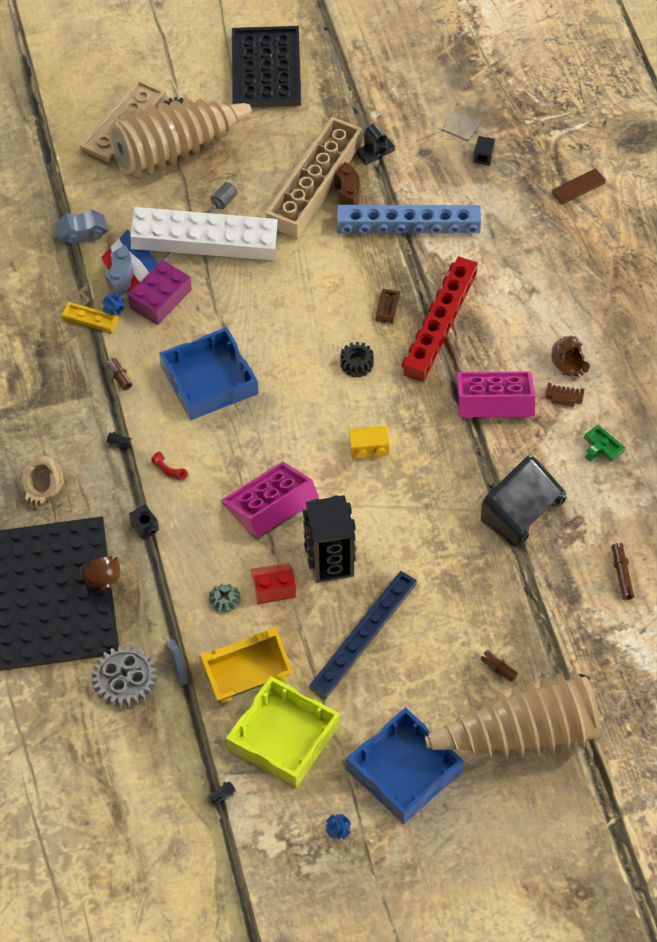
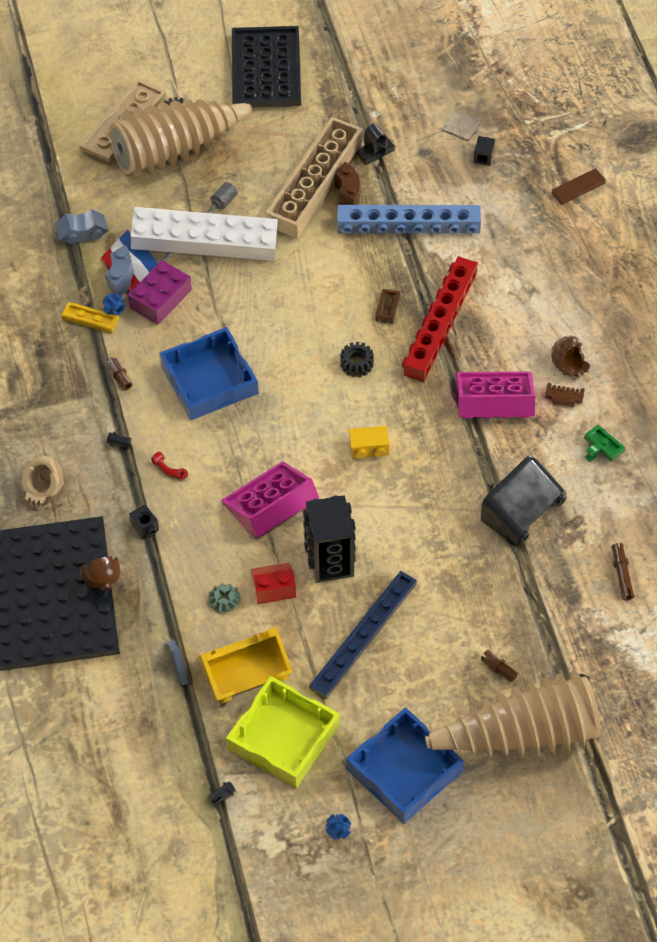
light grey gear [91,646,157,708] -> none

